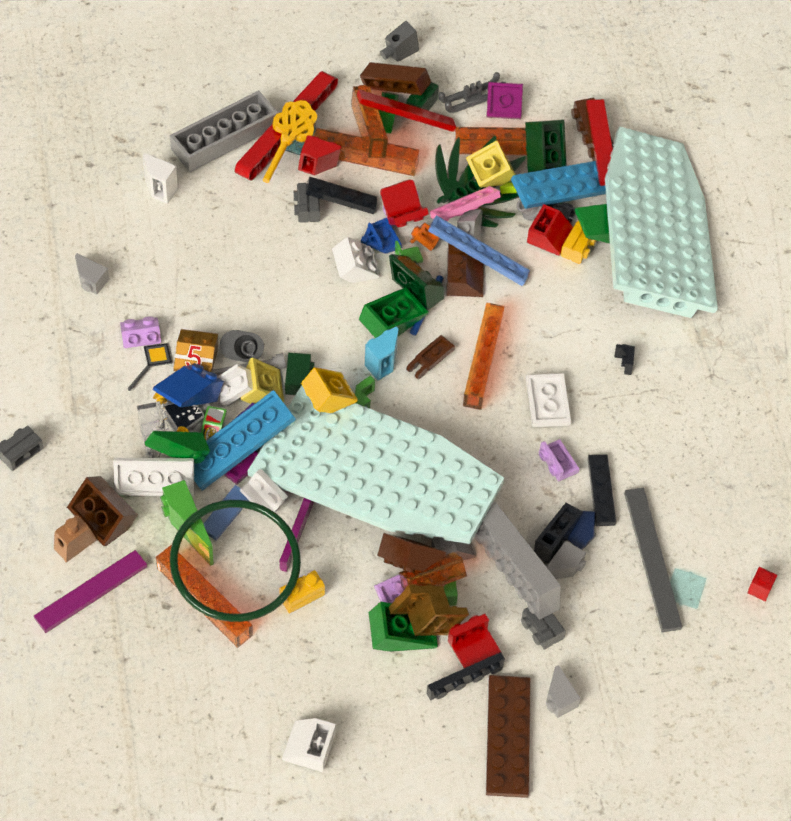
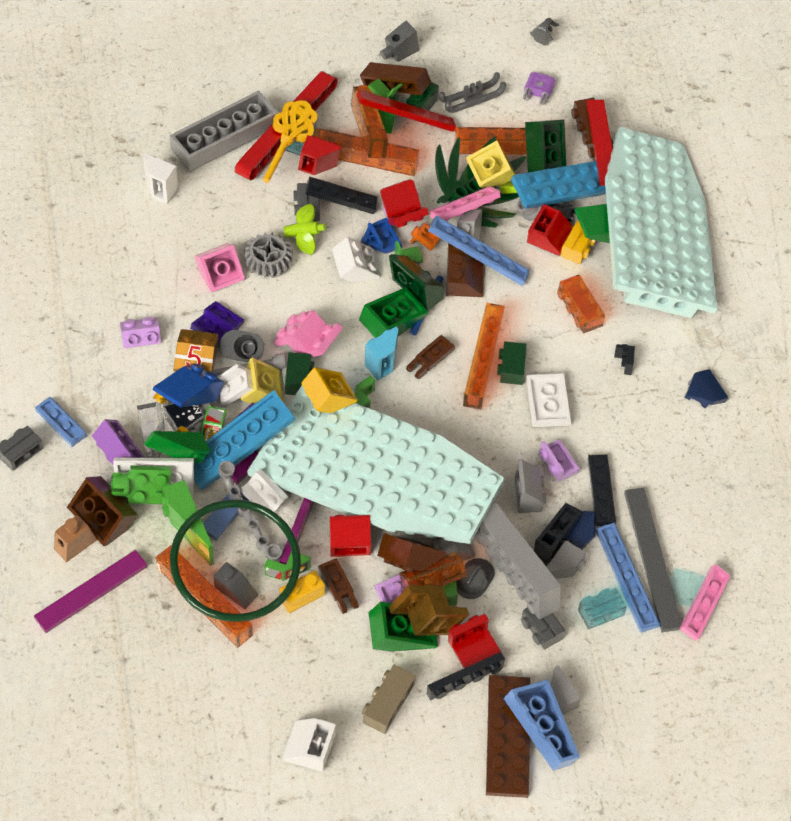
light grey slope [75,253,109,295] -> none
piece [128,343,172,391] -> none
magenta tile [486,82,523,120] -> none
red brick [747,567,777,602] -> none
none -> medium blue tile [35,397,87,447]
none -> medium lavender brick [92,419,145,466]
none -> bright green plate [111,465,171,504]
none -> dark purple slope [190,301,244,347]
none -> bright pink slope [194,243,245,292]
none -> dark grey slope [213,562,258,609]
none -> light grey bar [218,461,282,561]
none -> light grey gear [244,232,293,278]
none -> bright green slope [264,551,311,581]
none -> bright pink bracket [273,310,343,358]
none -> lime plant [283,204,327,255]
none -> reddish brown hinge [318,558,359,614]
none -> red slope [329,515,371,557]
none -> dark tan brick [362,665,416,734]
none -> bright green bracket [368,79,403,99]
none -> dark grey piece [456,558,495,599]
none -> dark green brick [497,341,527,385]
none -> medium blue wedge [503,680,580,771]
none -> light grey slope [514,459,546,513]
none -> medium lavender piece [523,72,556,105]
none -> dark grey piece [530,18,559,45]
none -> clear orange brick [557,275,605,334]
none -> clear light blue brick [578,588,627,629]
none -> medium blue tile [596,523,660,633]
none -> bright pink plate [679,564,731,641]
none -> dark blue slope [684,369,728,408]

